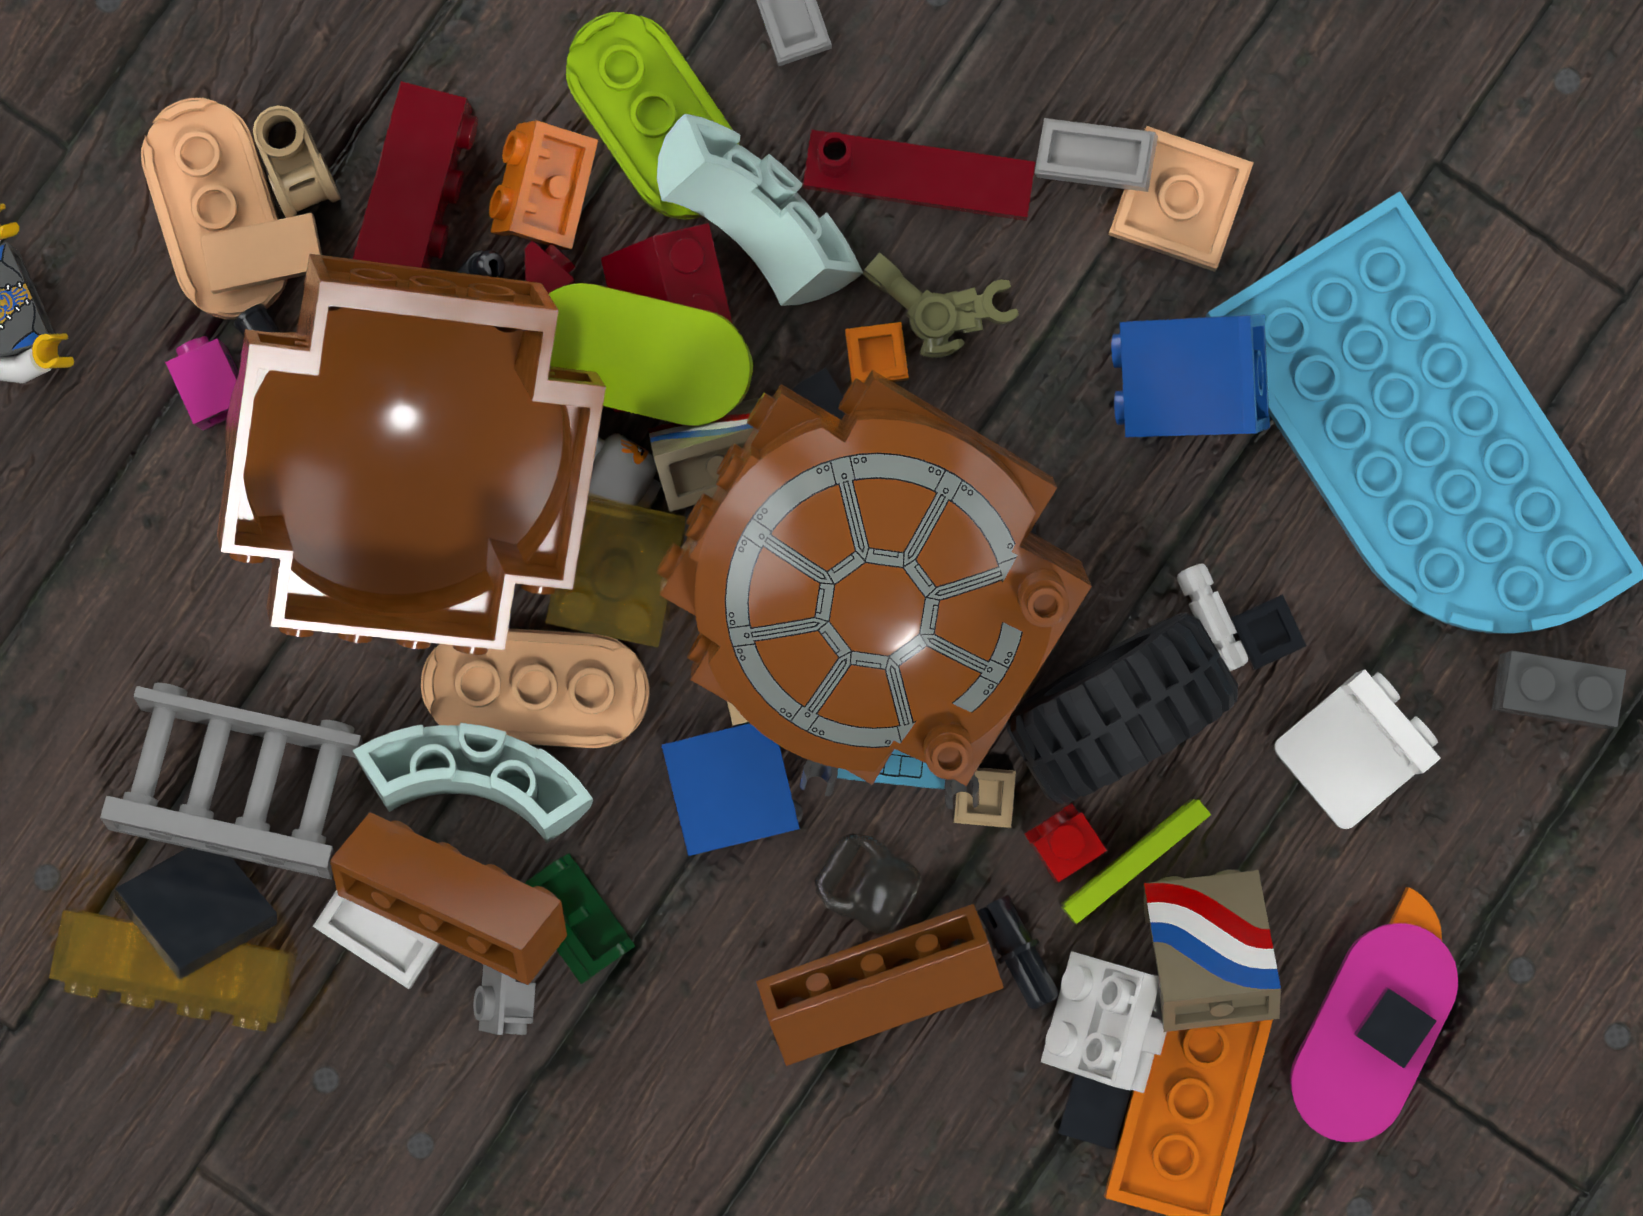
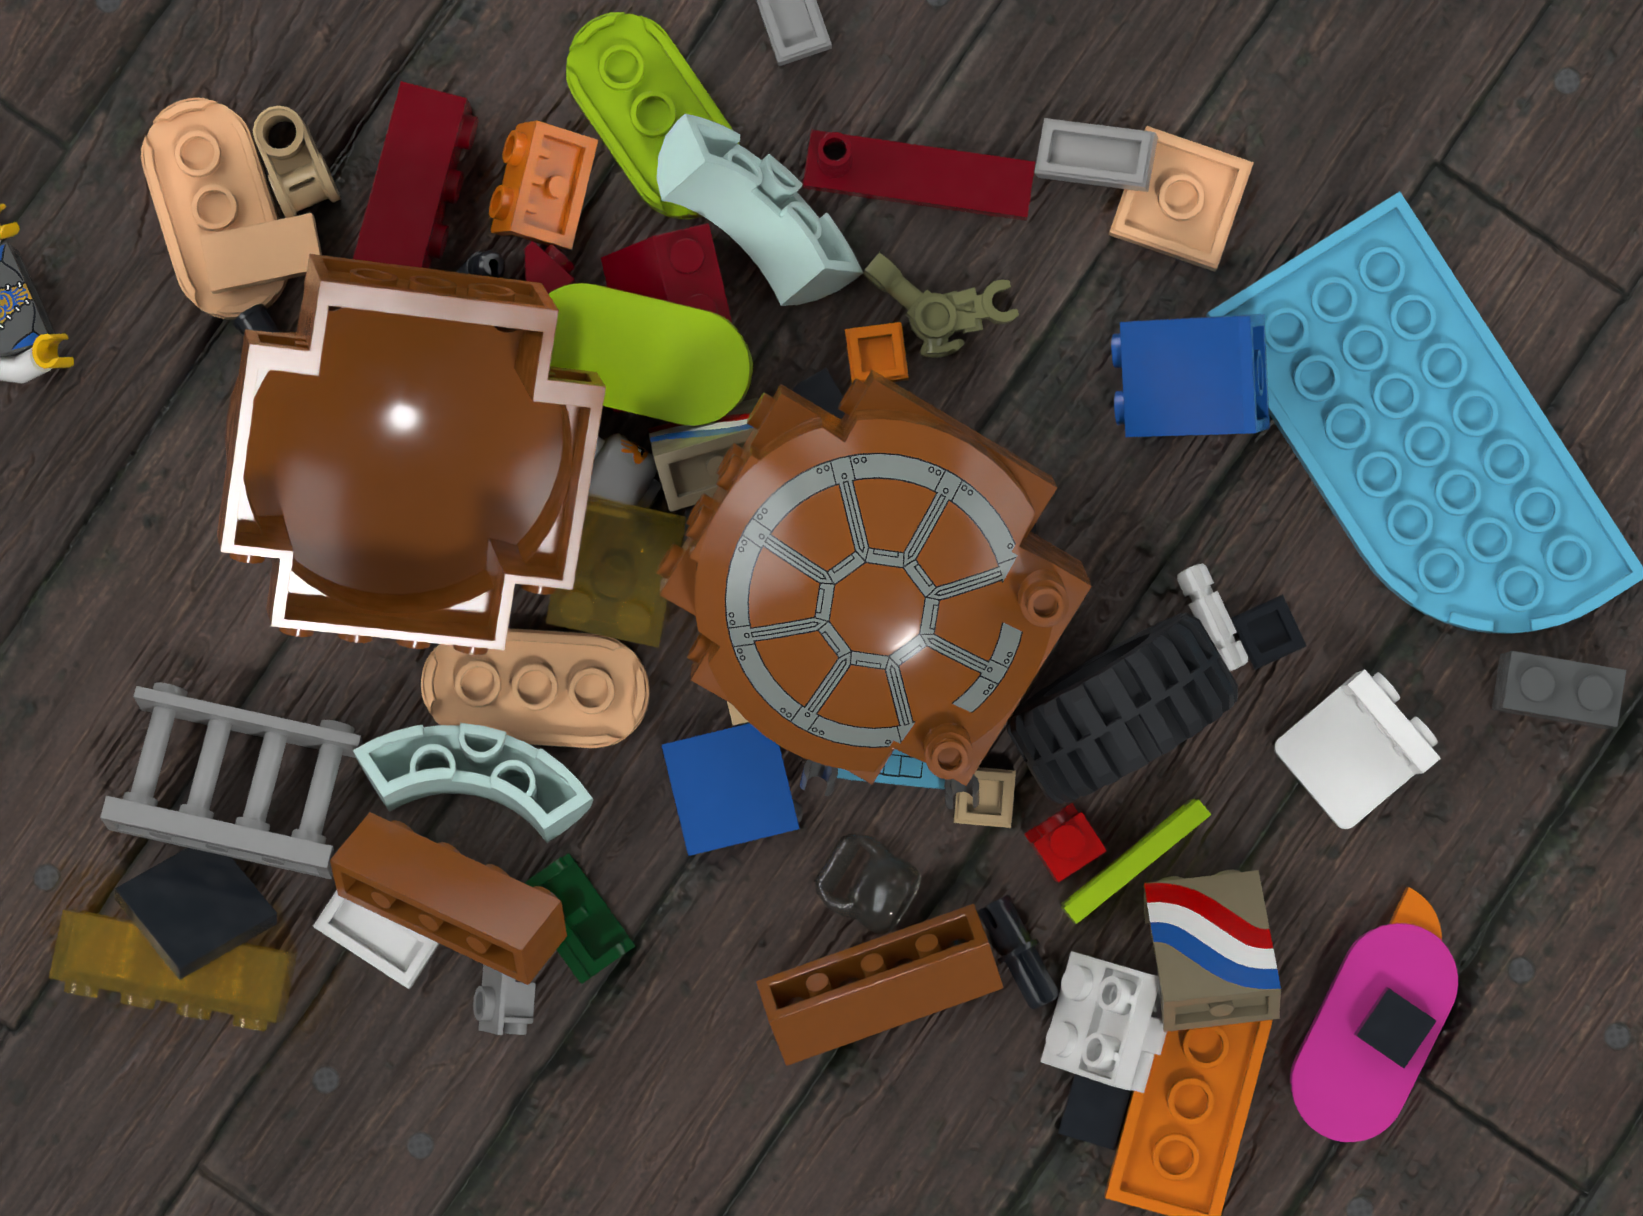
dark pink brick [165,336,239,430] -> none

